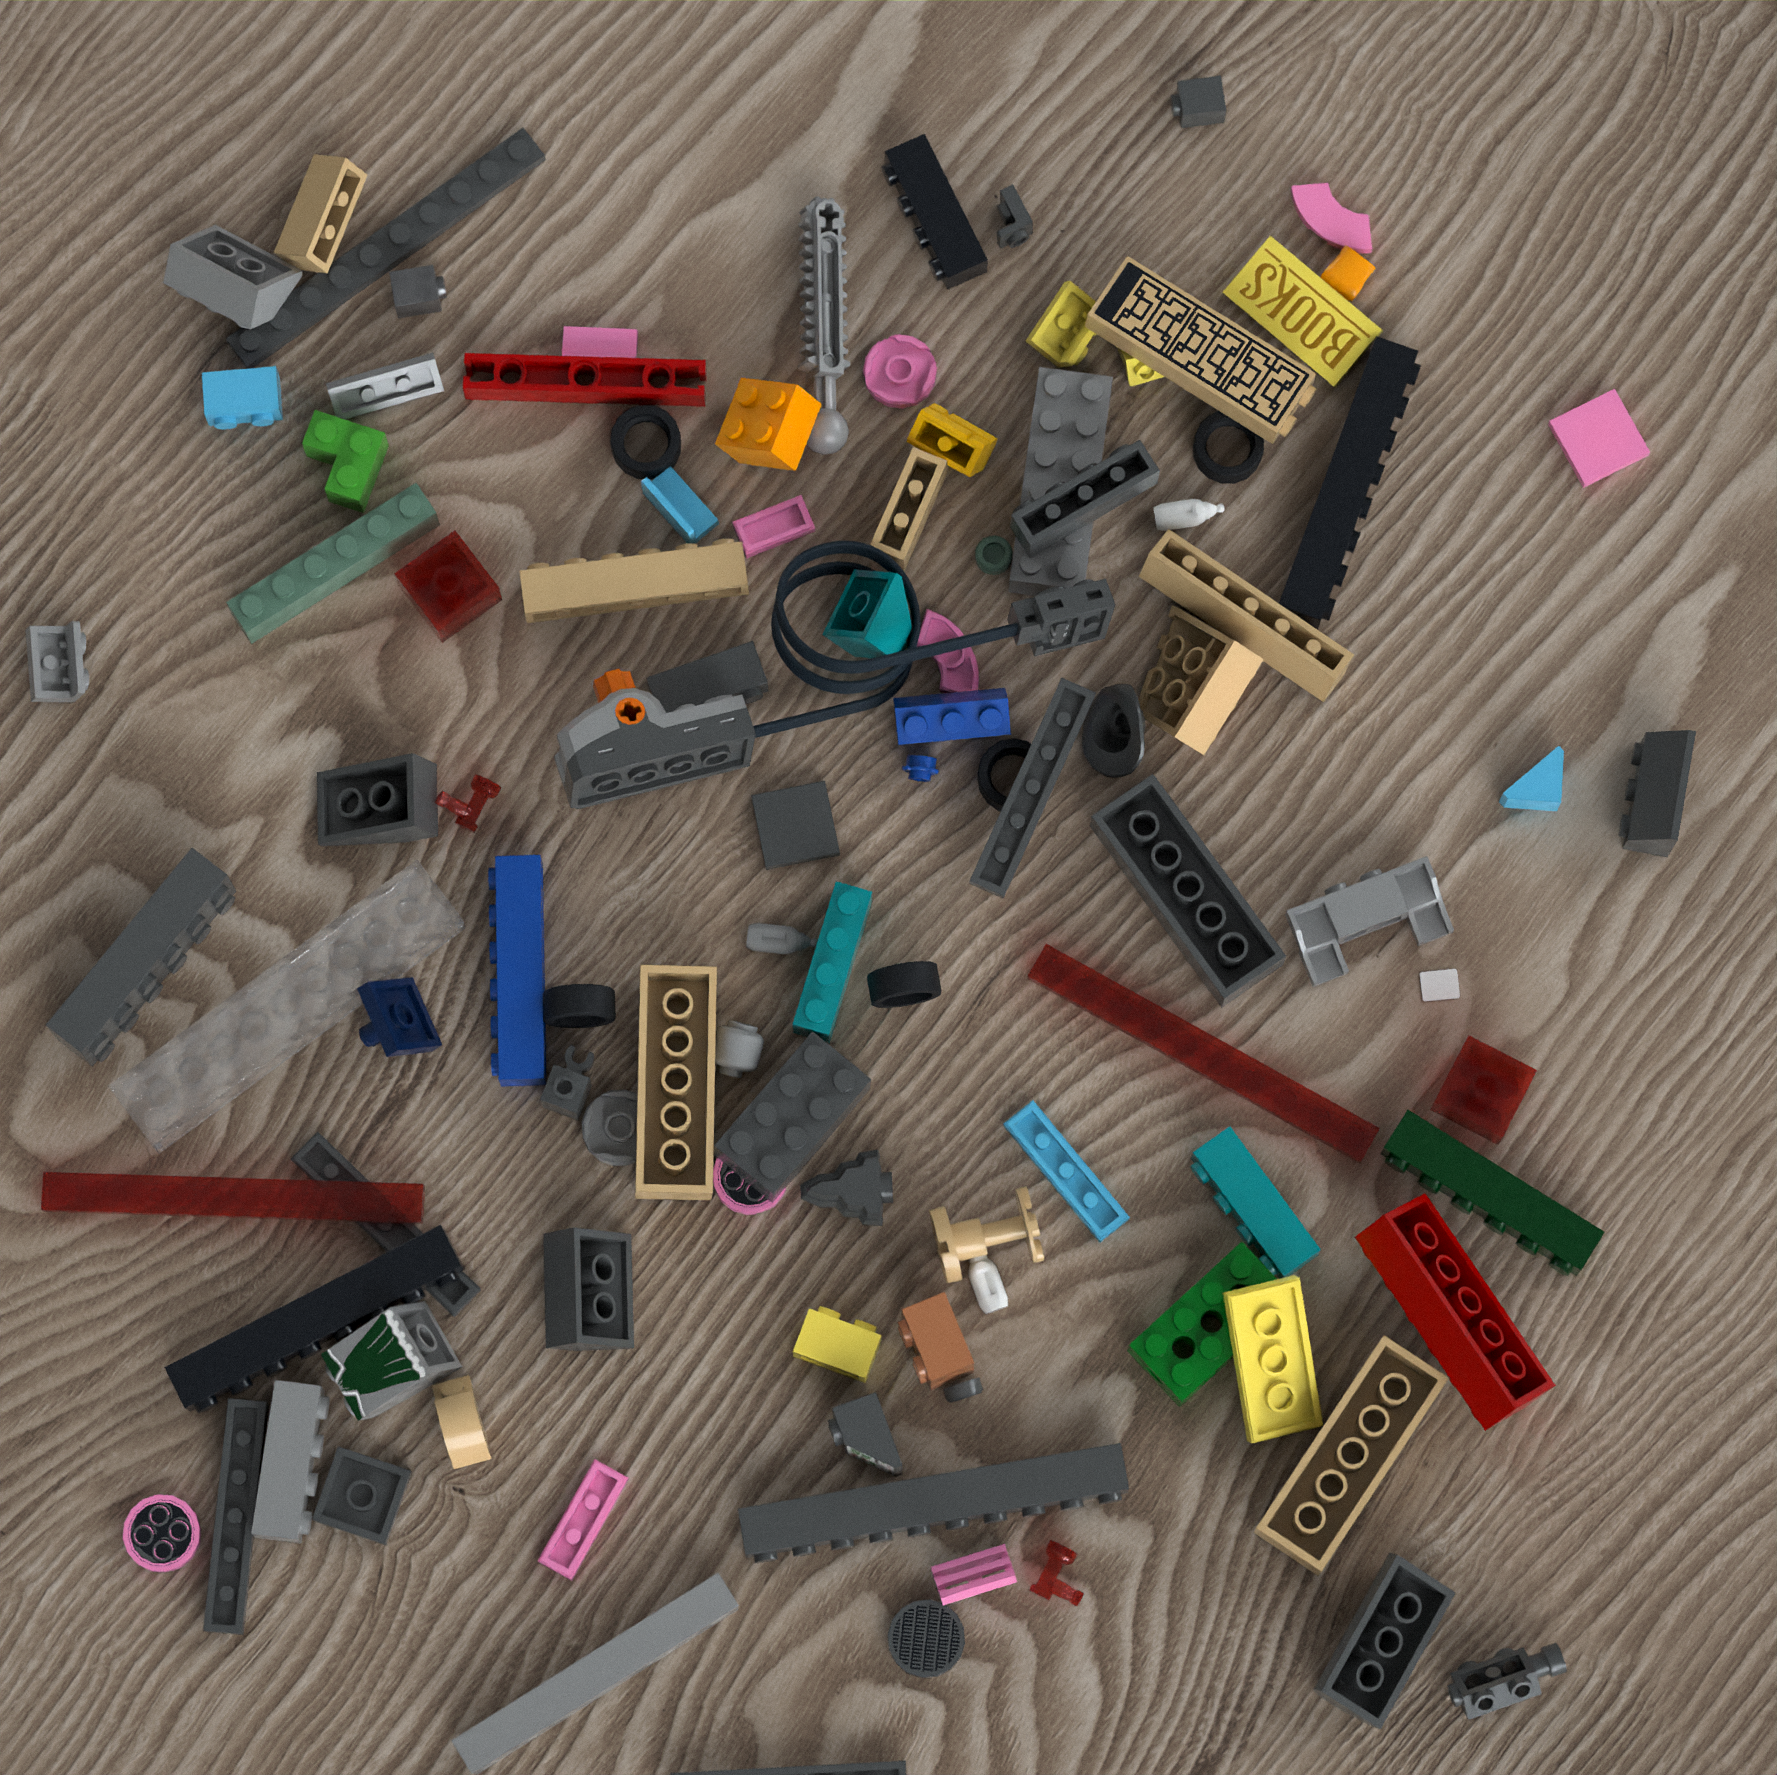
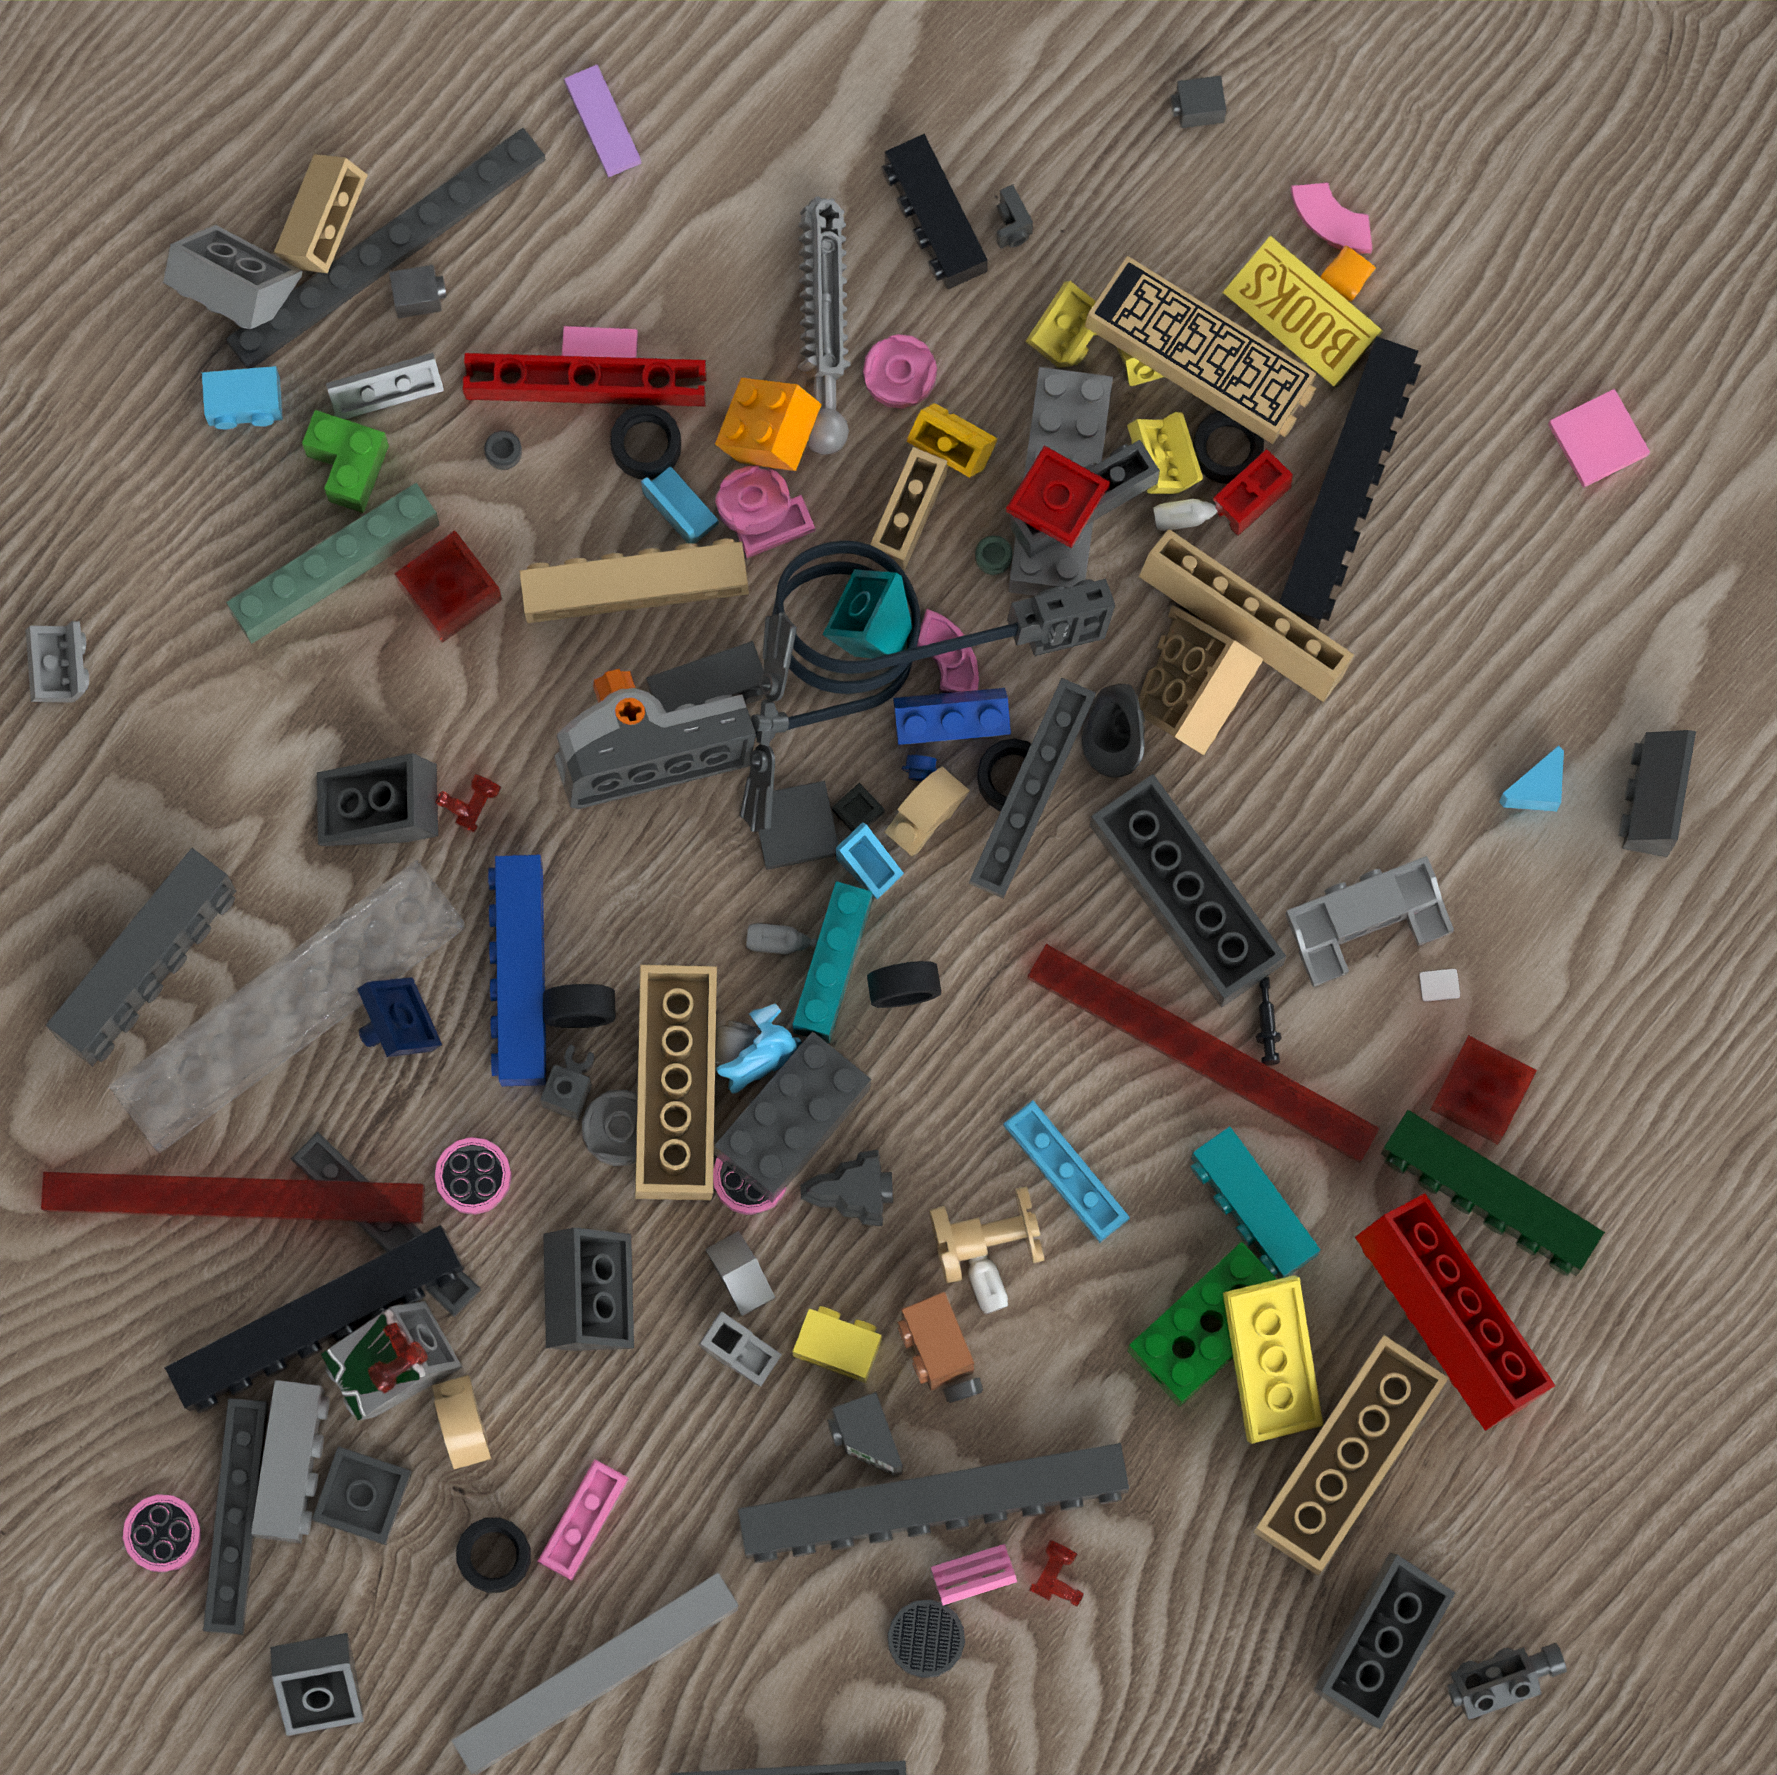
none -> dark grey slope [270,1633,364,1736]
none -> clear red piece [368,1322,428,1393]
none -> tile [434,1137,512,1215]
none -> black tyre [456,1517,531,1593]
none -> dark grey tile [484,430,522,470]
none -> lavender tile [564,65,641,177]
none -> light grey brick [699,1311,782,1387]
none -> light grey slope [705,1231,775,1316]
none -> bright pink tile [715,466,791,535]
none -> medium azure hair [716,1003,802,1094]
none -> dark grey piece [740,612,797,832]
none -> pearl dark grey tile [832,783,885,832]
none -> medium azure slope [836,822,904,899]
none -> tan brick [884,767,970,856]
none -> red tile [1006,445,1110,548]
none -> light yellow bracket [1127,412,1203,494]
none -> red hinge [1213,449,1293,536]
none -> black piece [1256,977,1282,1066]

